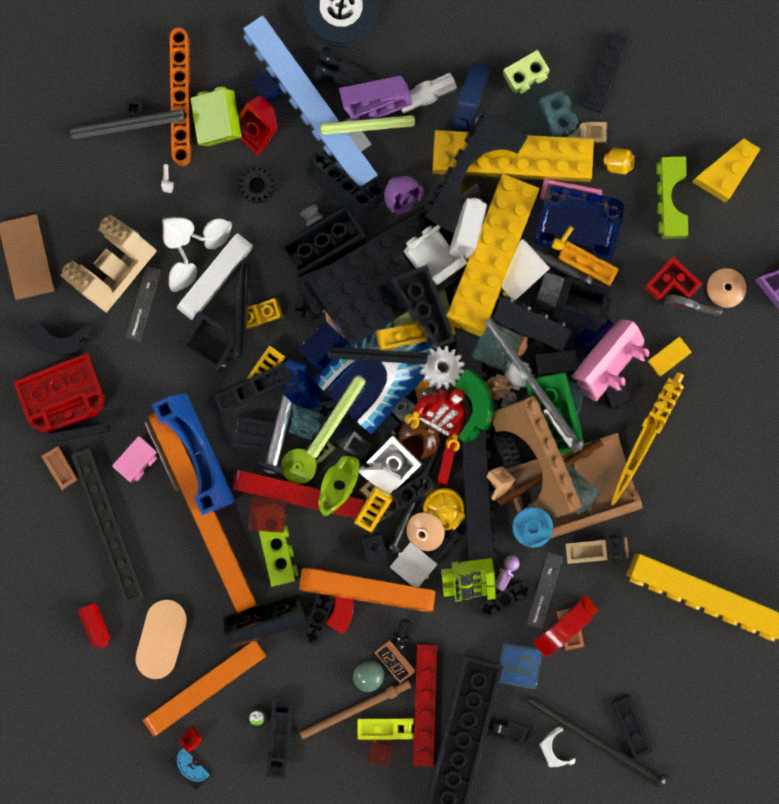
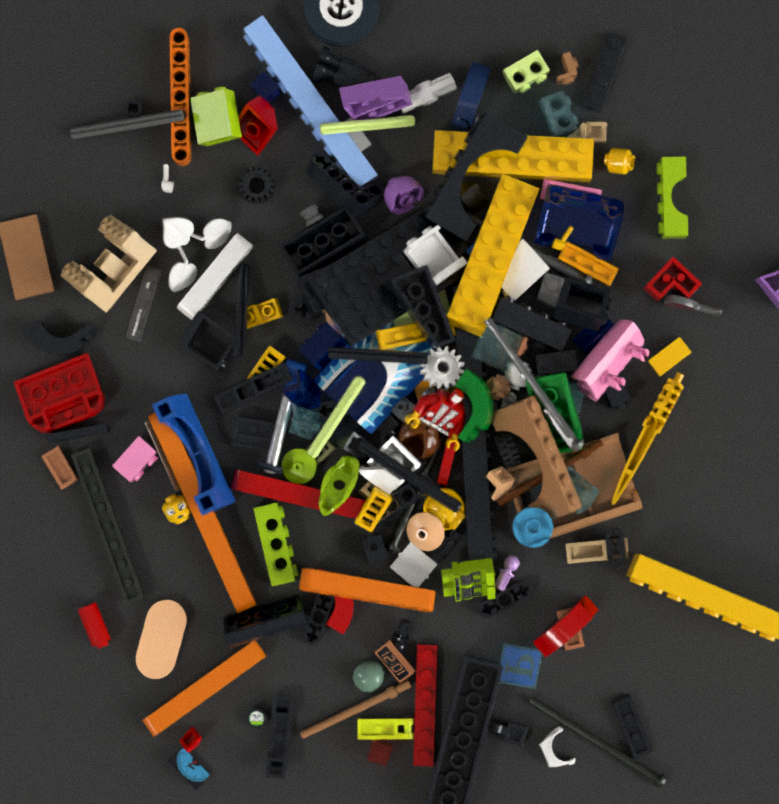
clear red piece [248,497,287,533] -> none
white slope [448,198,487,260] -> none
flat silver sticker [527,552,563,629] -> none
yellow wedge [692,139,760,203] -> none
light nougat dish [707,268,746,308] -> none
none -> yellow head [162,493,191,525]
none -> black axle [357,440,462,513]
none -> medium nougat bracket [556,52,578,85]

